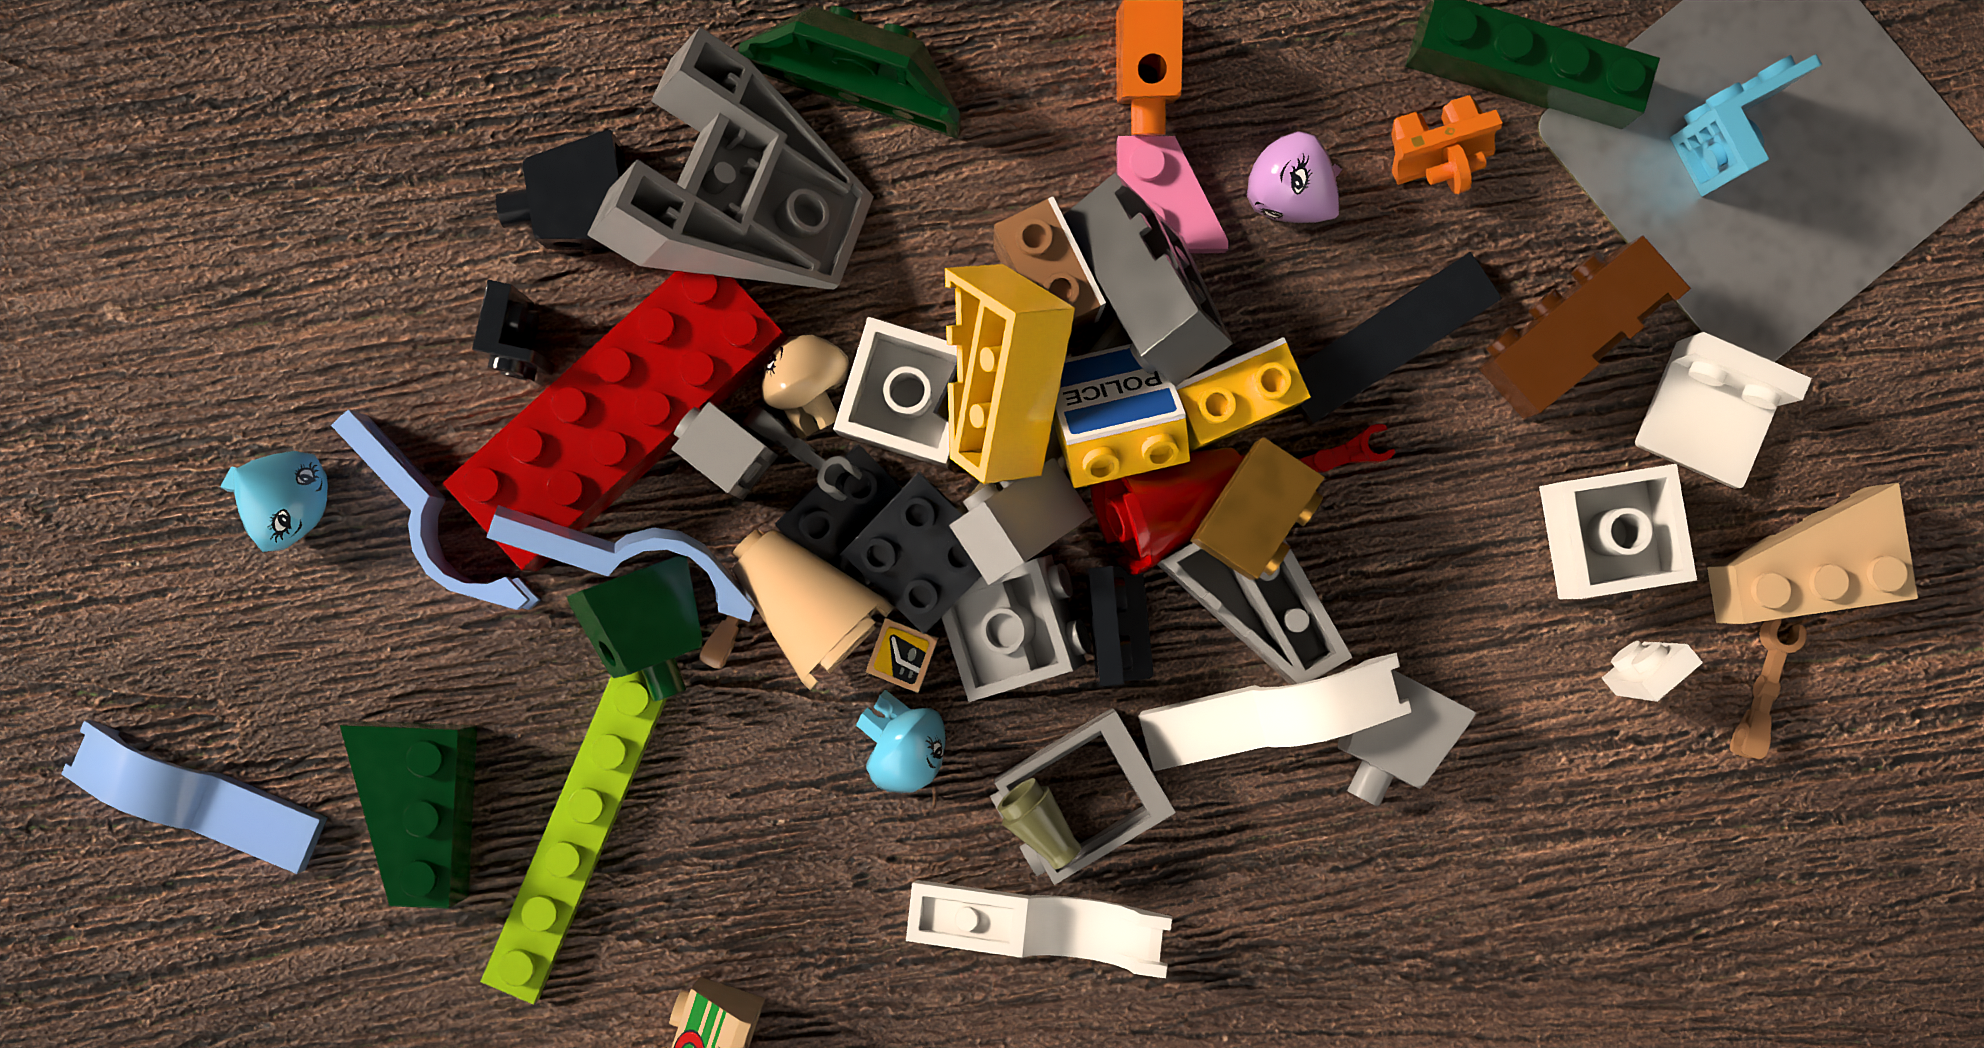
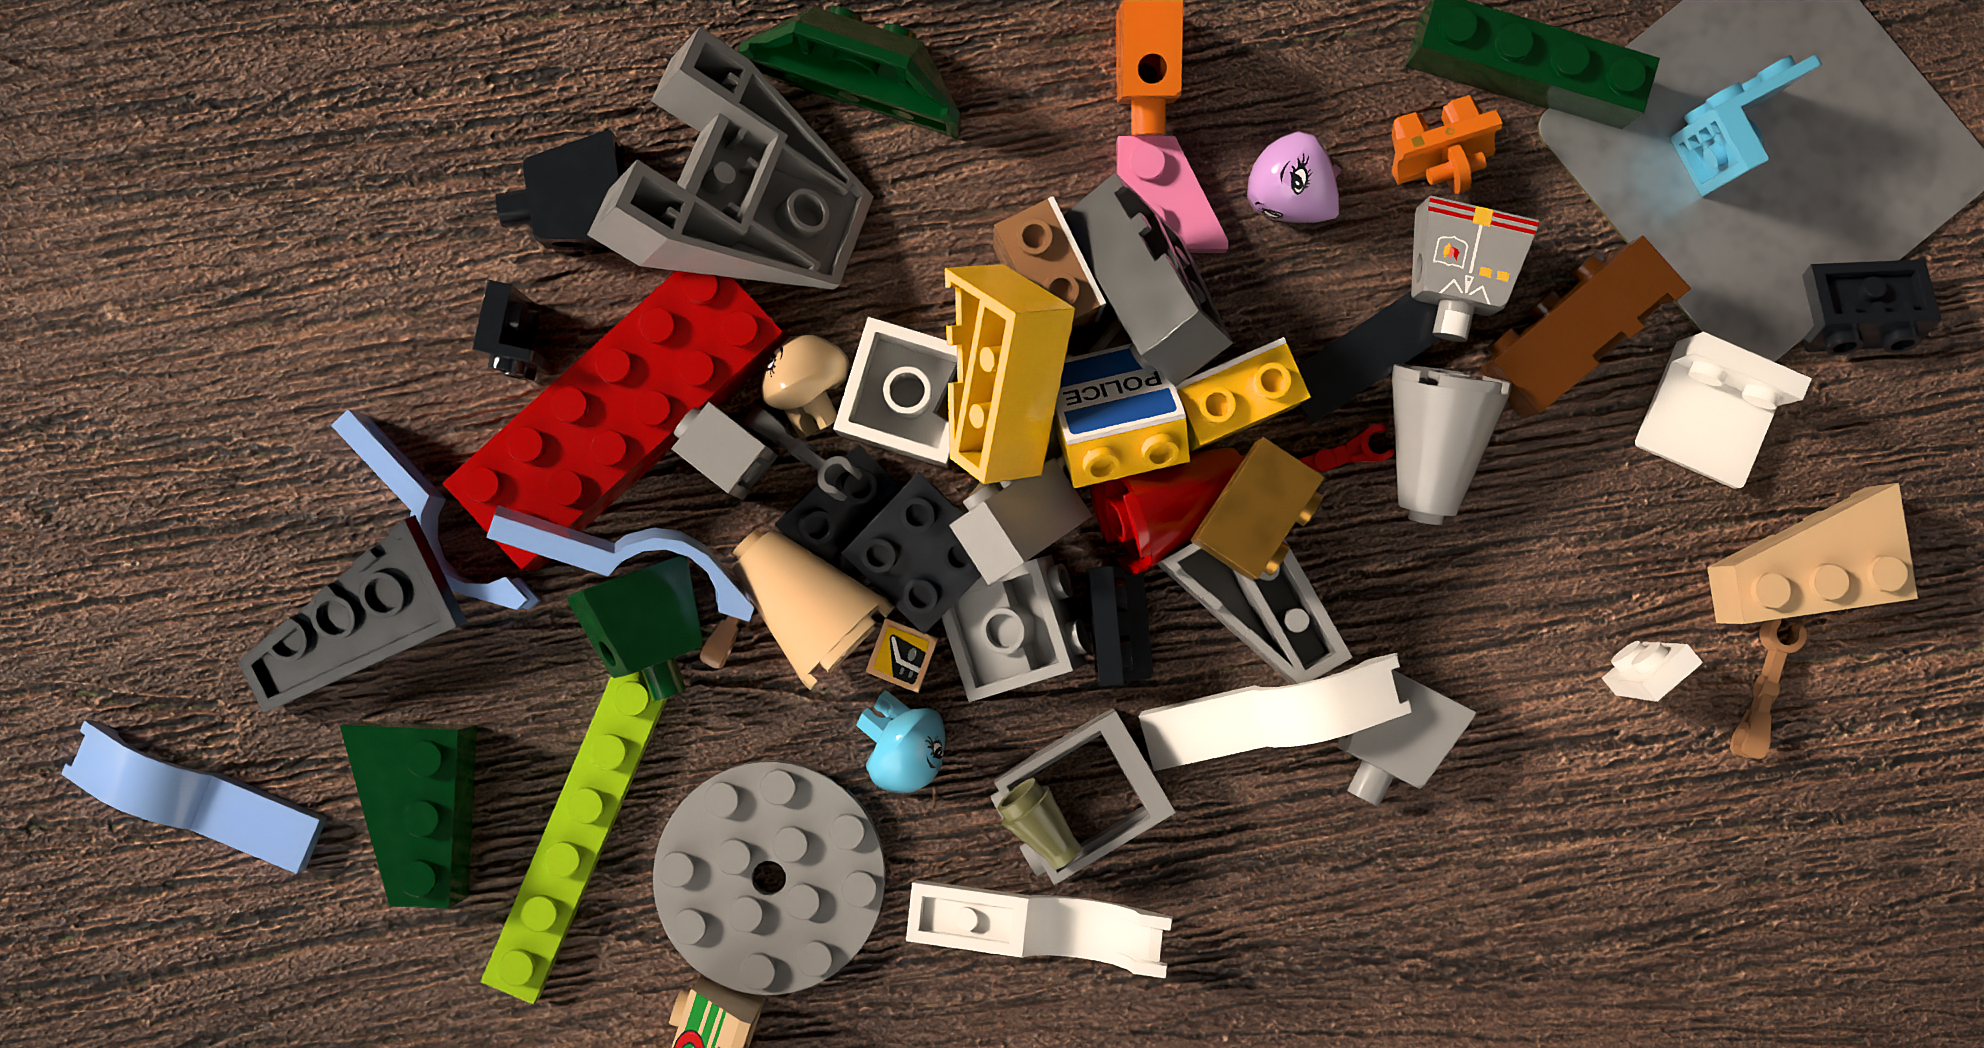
medium azure piece [220,451,328,552] -> none
white brick [1539,464,1697,599] -> none
none -> black wing [238,515,467,713]
none -> light grey plate [653,760,886,995]
none -> light grey cone [1392,364,1512,525]
none -> light grey torso [1411,195,1539,342]
none -> black bracket [1802,259,1942,355]

